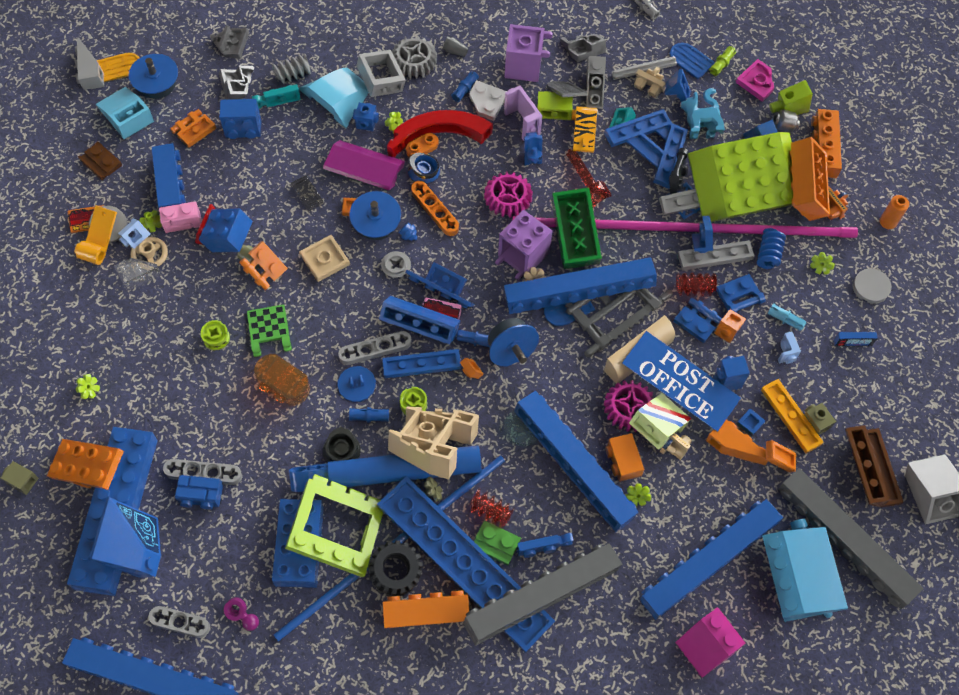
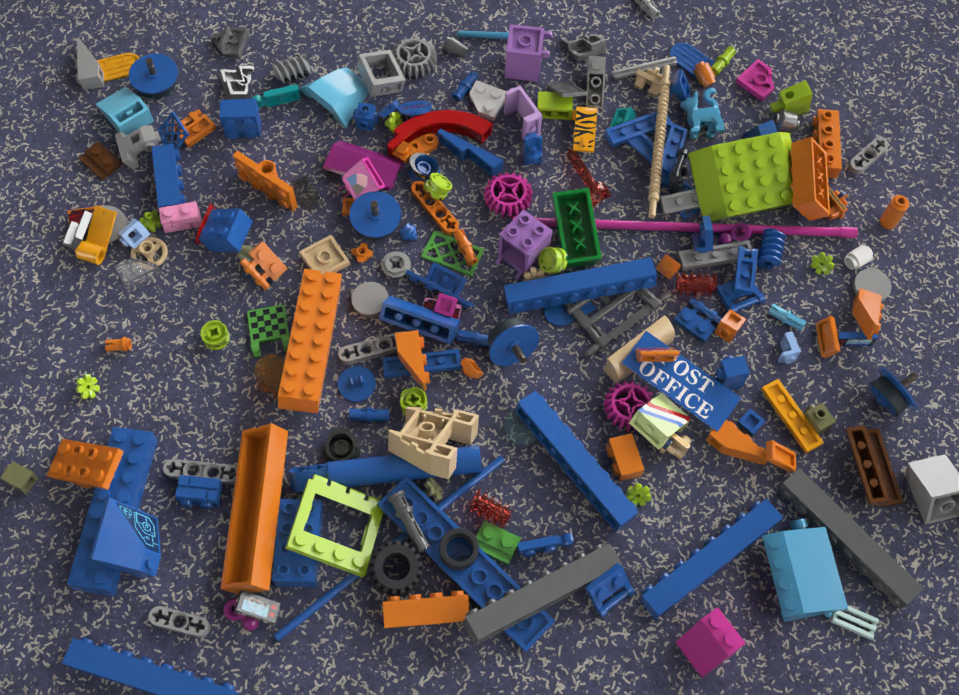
none -> slope [62,211,92,250]
none -> orange pin [105,337,132,352]
none -> light grey tile [115,125,163,169]
none -> blue window [157,112,190,150]
none -> orange piece [220,423,288,595]
none -> orange plate [233,150,297,212]
none -> tile [234,590,281,625]
none -> orange piece [278,269,342,414]
none -> dark pink torso [339,157,386,199]
none -> orange plate [351,243,373,263]
none -> light grey tile [351,282,388,318]
none -> blue tile [379,99,400,118]
none -> dark grey pin [388,490,430,553]
none -> orange plate [392,141,418,164]
none -> orange slope [395,330,430,391]
none -> blue piece [398,101,432,118]
none -> bright green window [421,230,485,277]
none -> lime wheel [423,173,452,200]
none -> dark pink plate [434,293,458,317]
none -> blue slope [437,129,503,177]
none -> black tyre [439,528,479,571]
none -> orange pin [453,229,478,266]
none -> dark azure piece [457,31,509,39]
none -> lime wheel [539,247,568,274]
none -> blue plate [585,563,635,618]
none -> orange slope [635,348,680,362]
none -> tan hose [648,65,671,218]
none -> orange plate [655,254,682,280]
none -> orange brick [693,61,716,88]
none -> magenta plate [718,223,751,245]
none -> blue plate [733,246,758,295]
none -> orange tile [815,316,841,358]
none -> light aqua tile [831,605,879,640]
none -> white brick [844,245,873,270]
none -> light grey beam [848,137,889,175]
none -> orange slope [851,288,883,340]
none -> piece [869,367,918,417]

